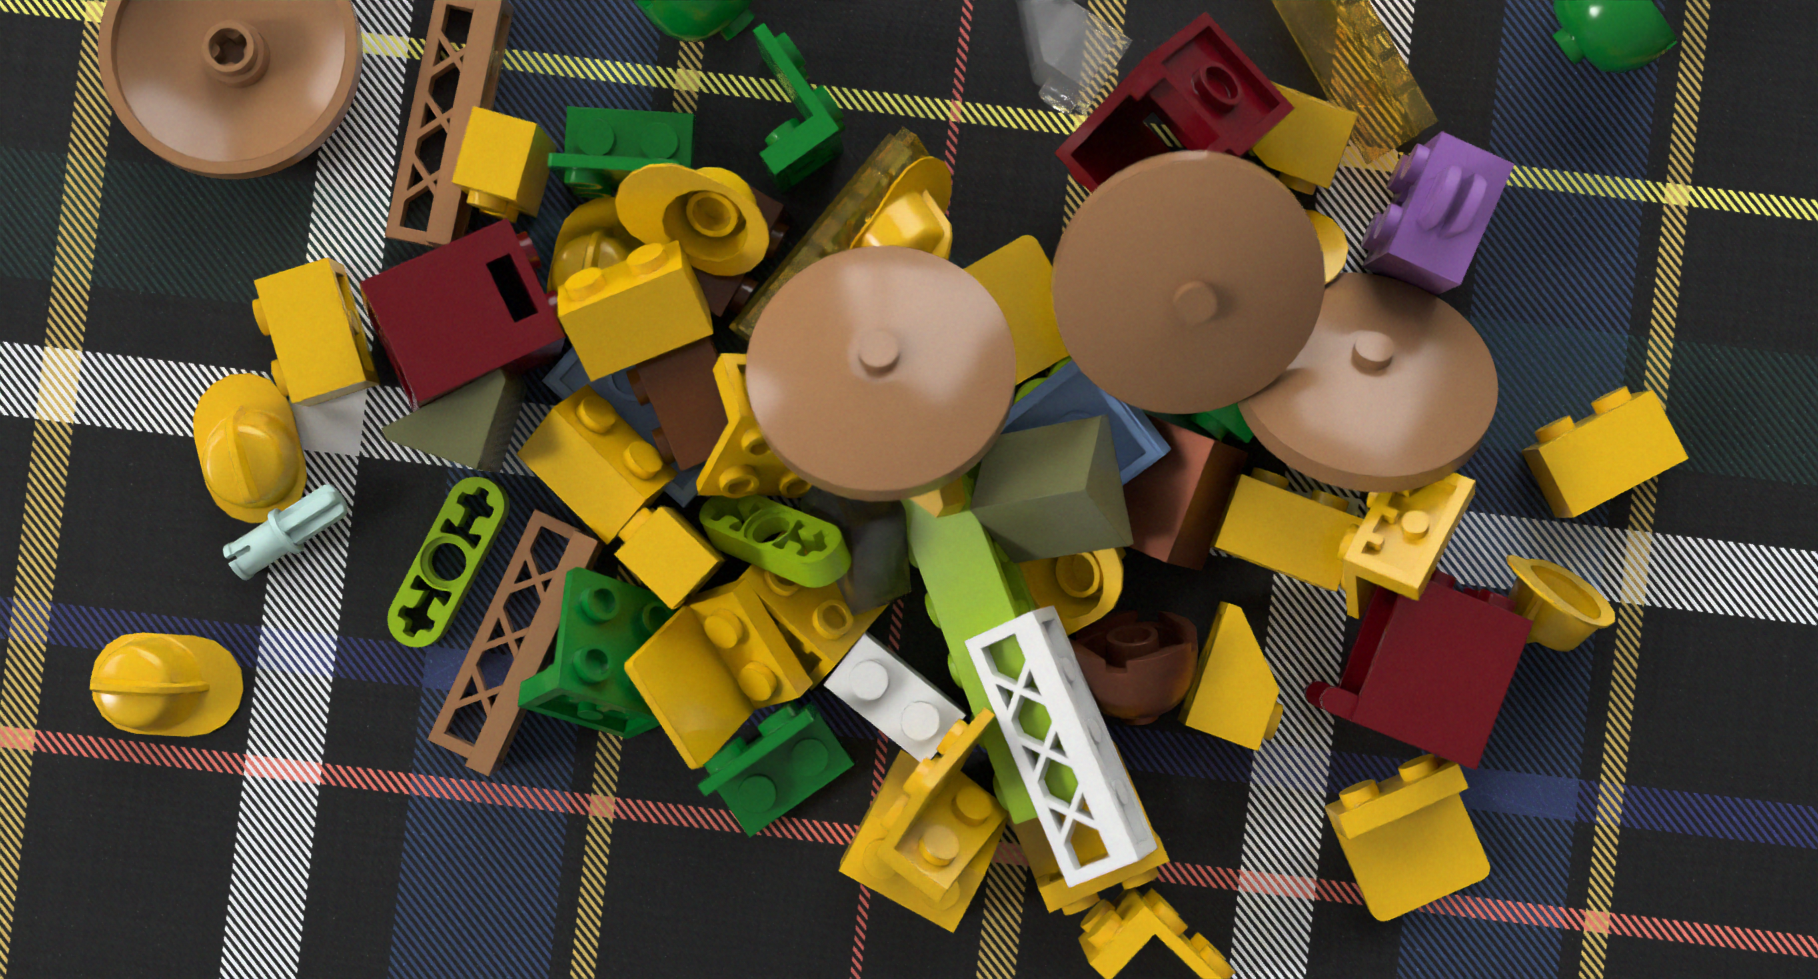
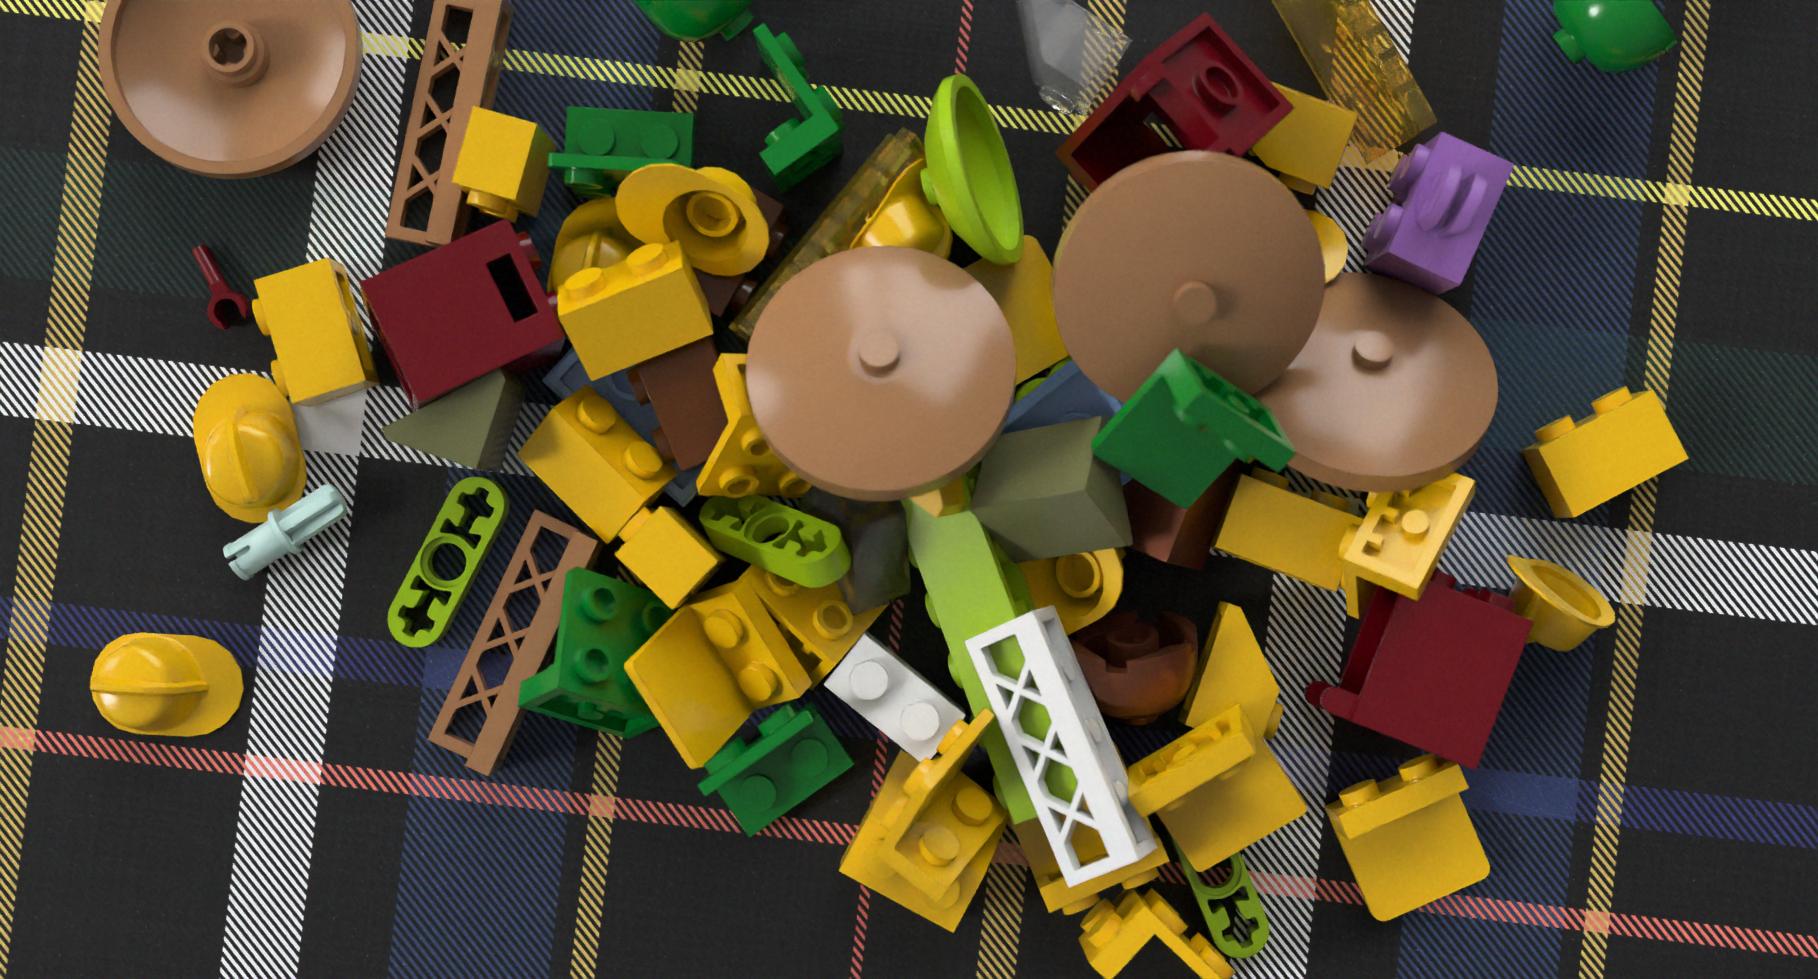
none -> dark red hand [192,244,253,330]
none -> lime dish [920,74,1024,266]
none -> green bracket [1090,347,1297,509]
none -> yellow bracket [1127,703,1307,872]
none -> lime beam [1165,827,1269,959]

